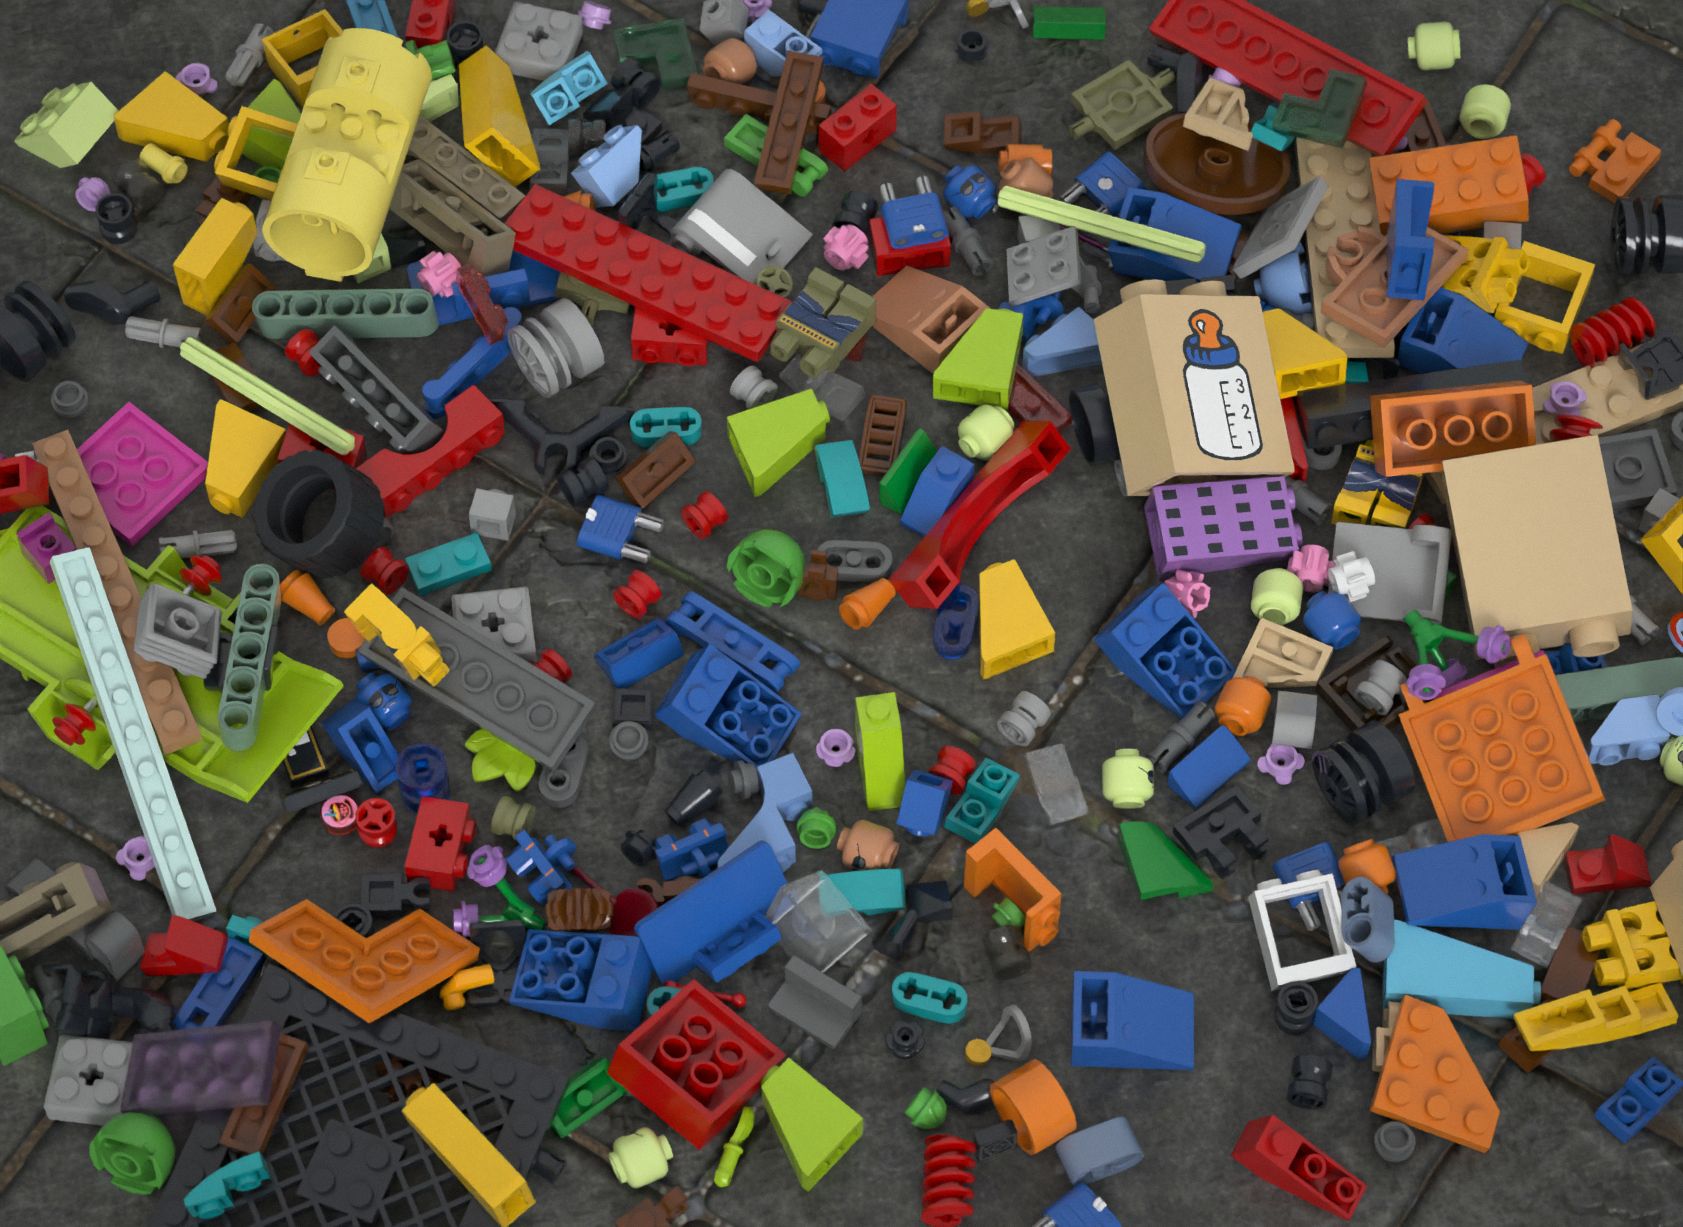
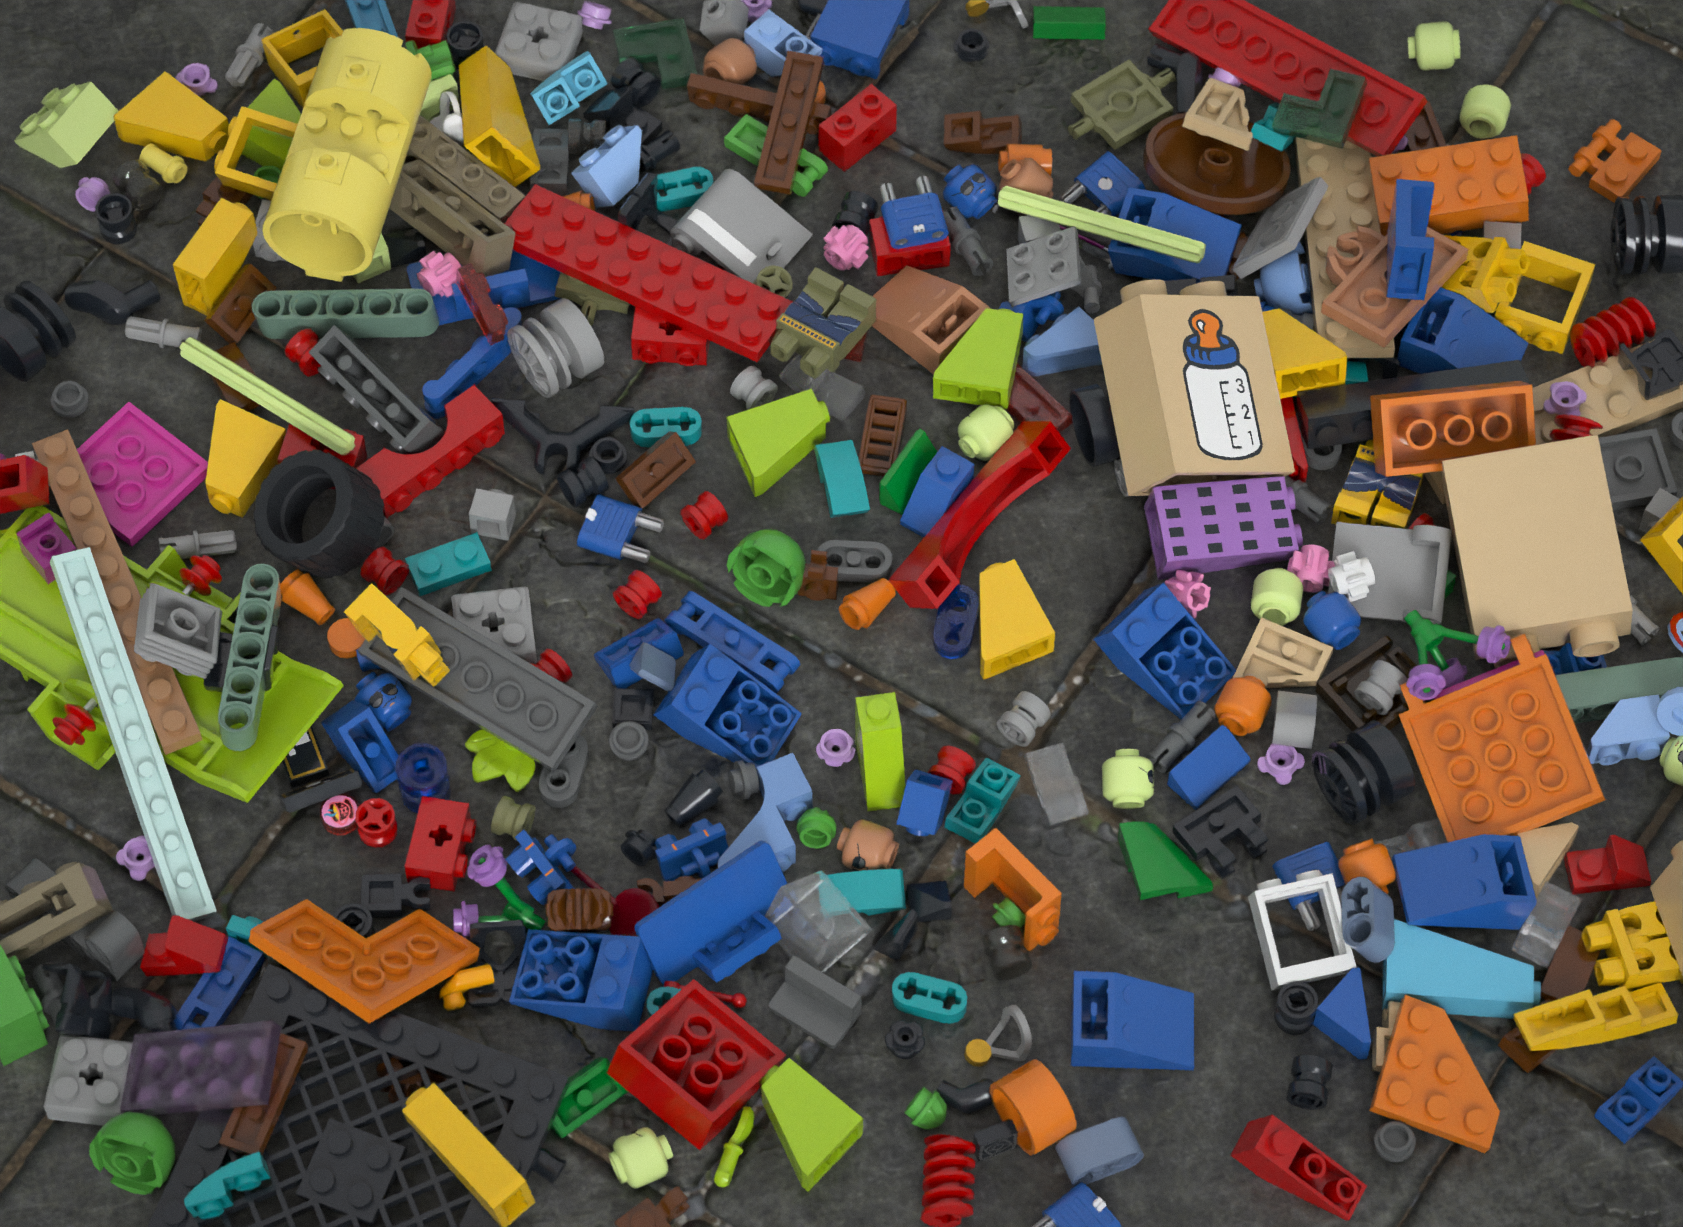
none -> white piece [430,91,464,146]
none -> sand blue slope [629,642,676,691]

